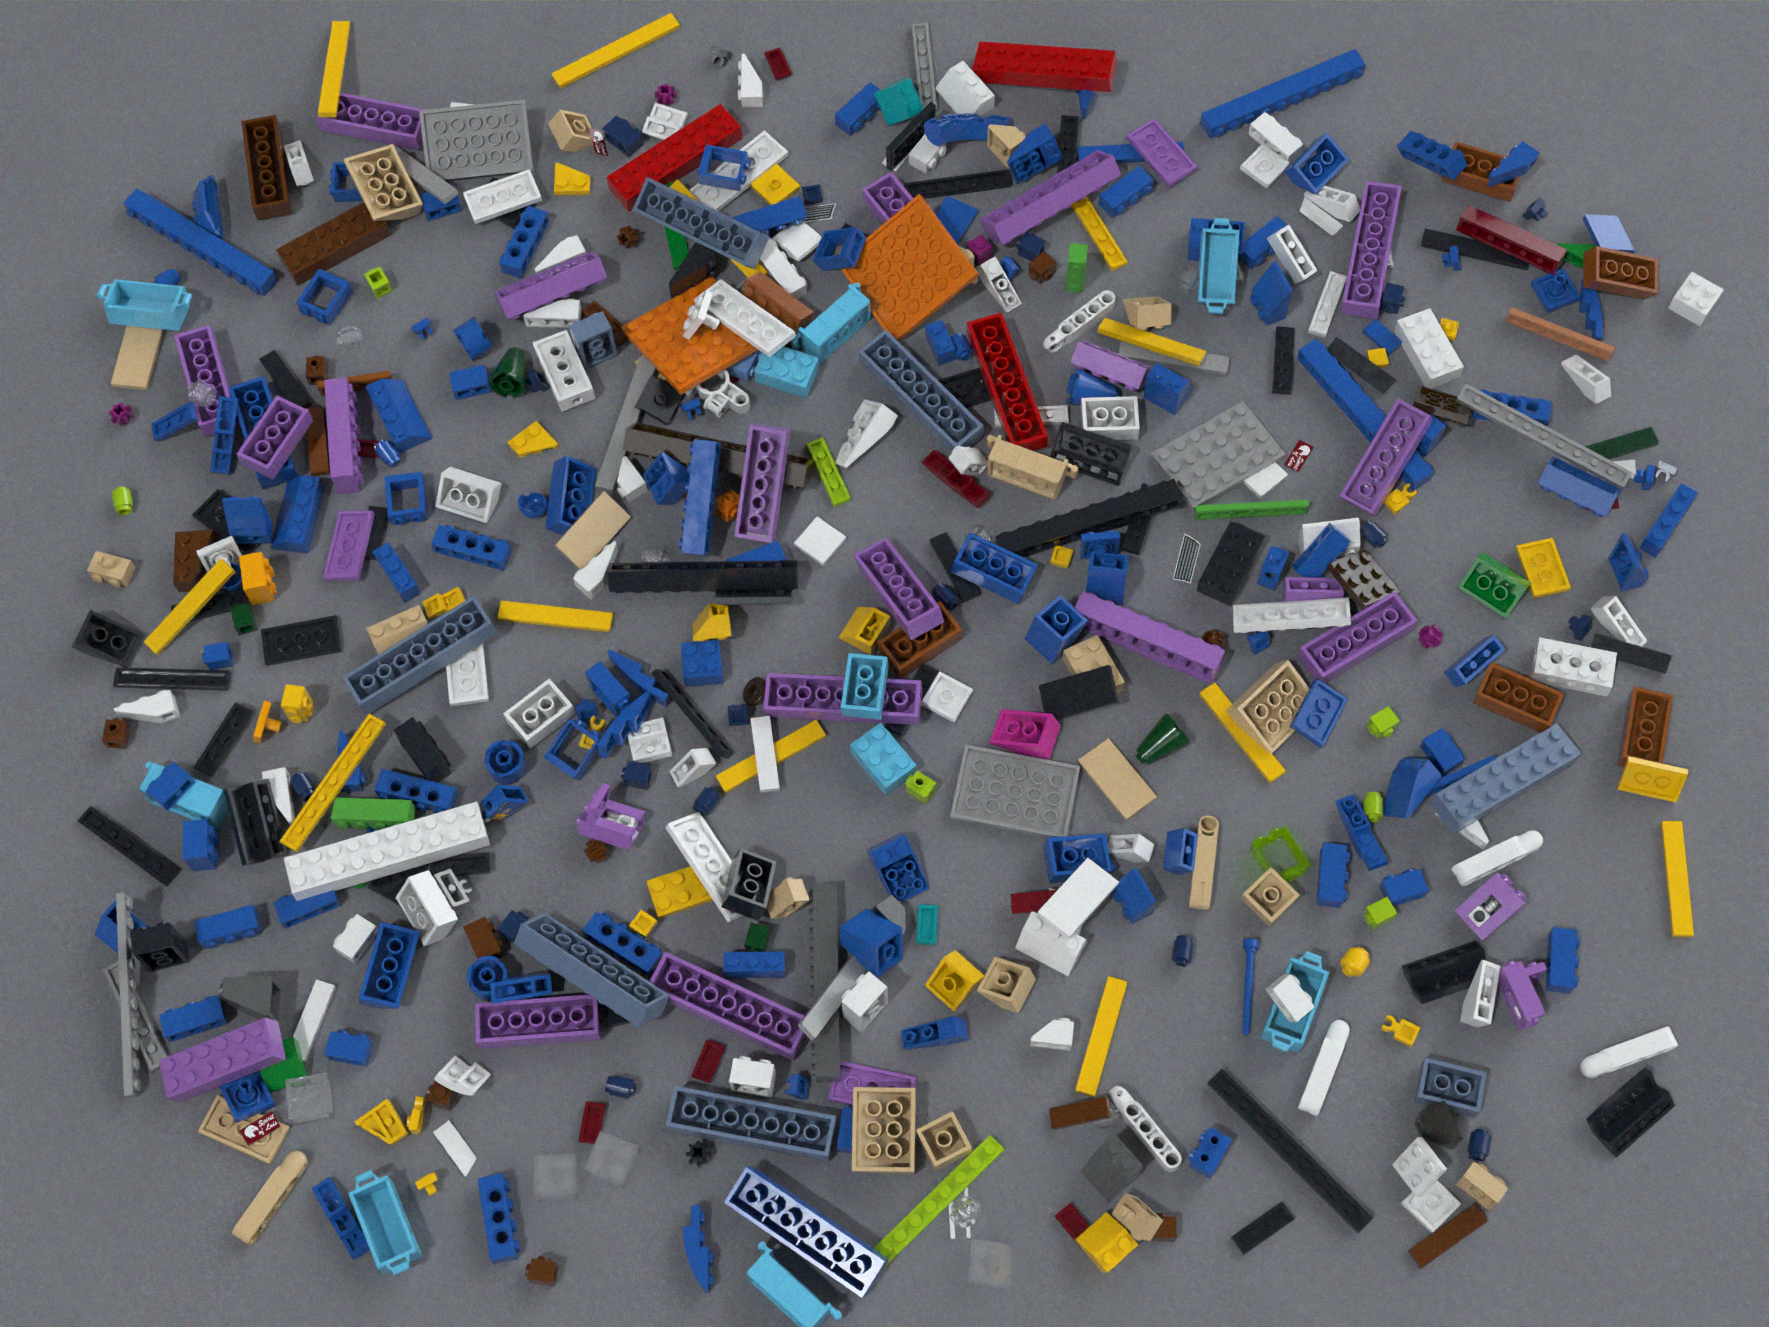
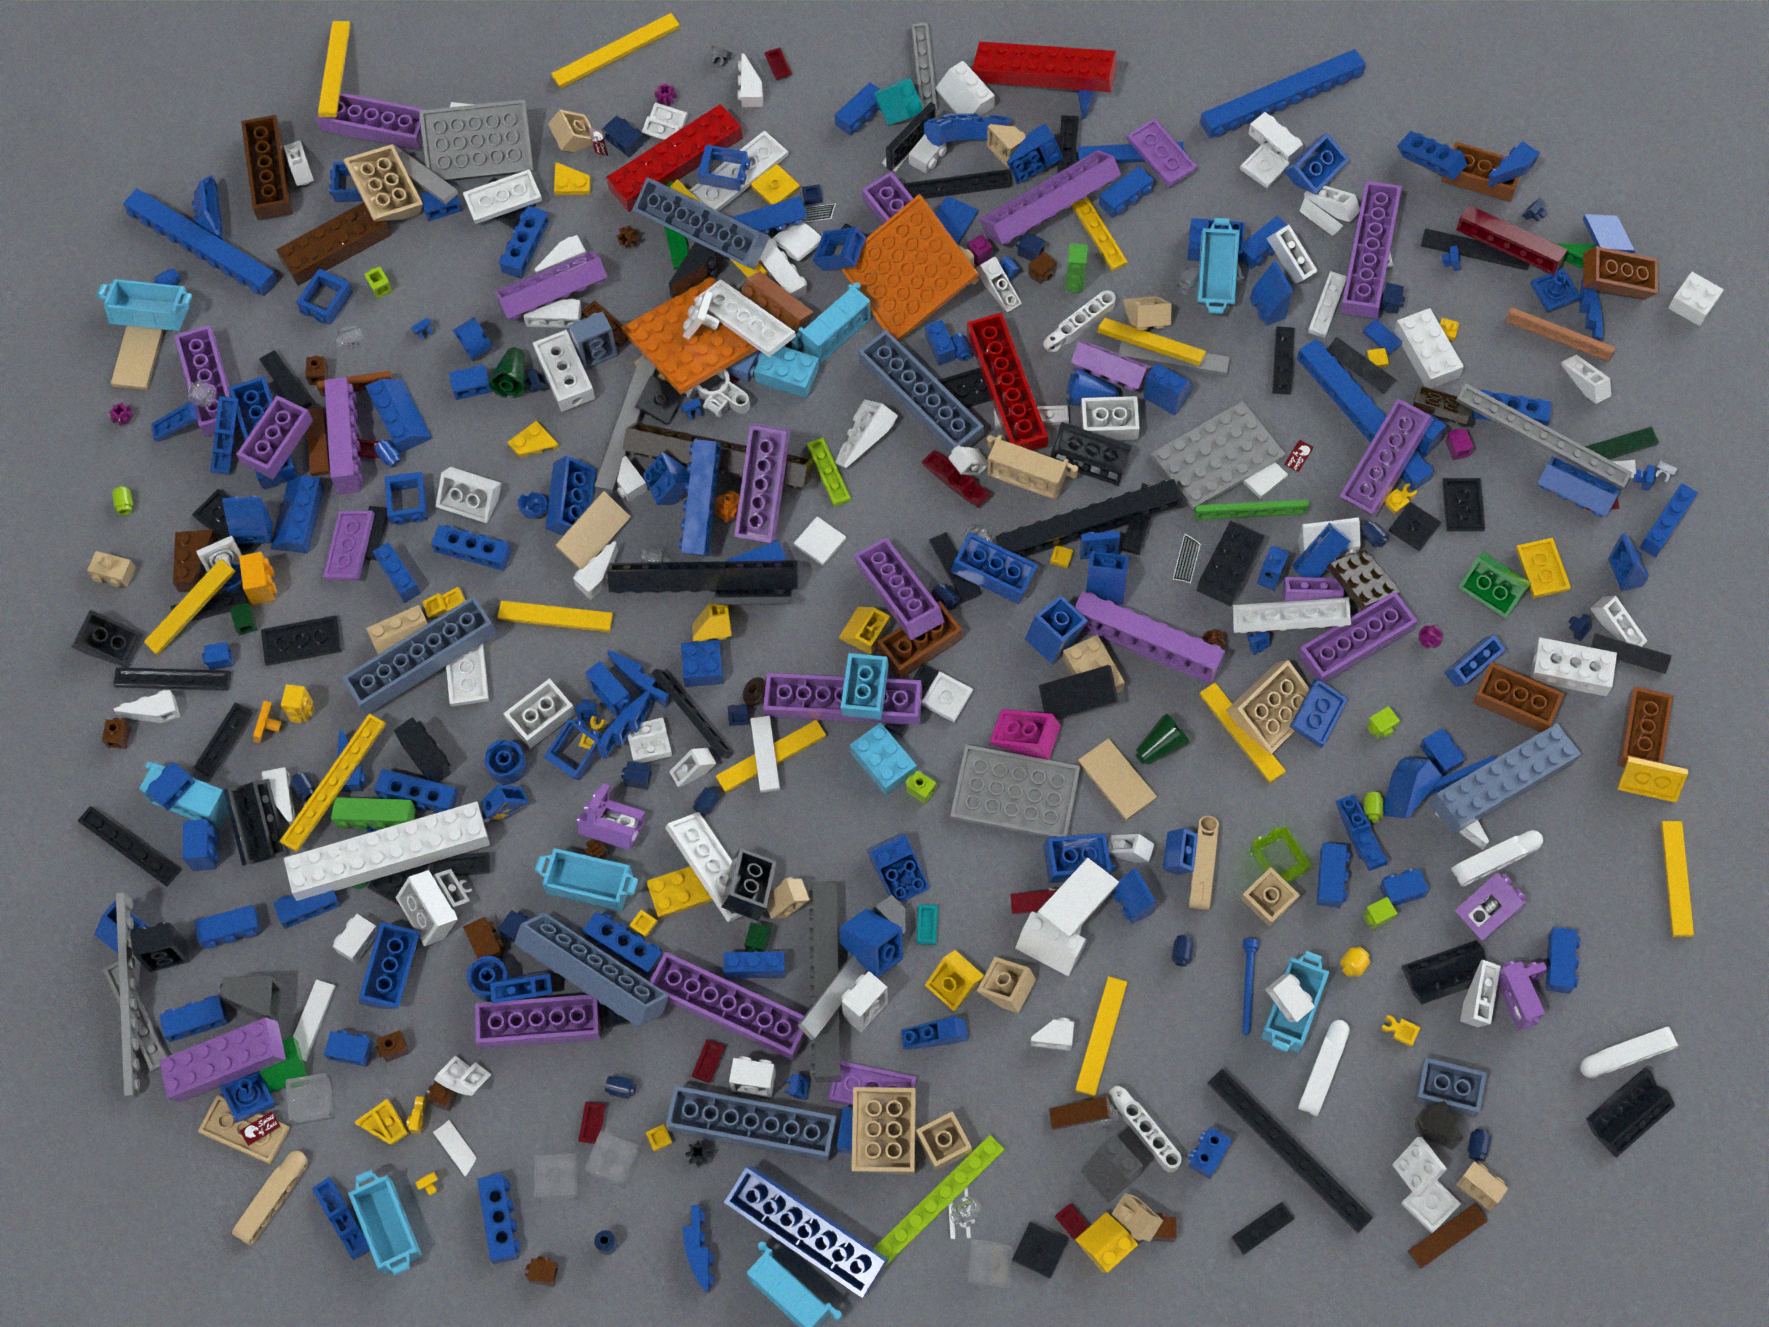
none -> reddish brown brick [376,1030,410,1062]
none -> medium azure container [535,848,638,912]
none -> dark blue brick [594,1230,617,1255]
none -> yellow tile [645,1124,673,1152]
none -> black plate [1012,1222,1068,1279]
none -> black plate [1388,502,1441,552]
none -> black tile [1442,478,1485,531]
none -> magenta brick [1445,429,1474,461]

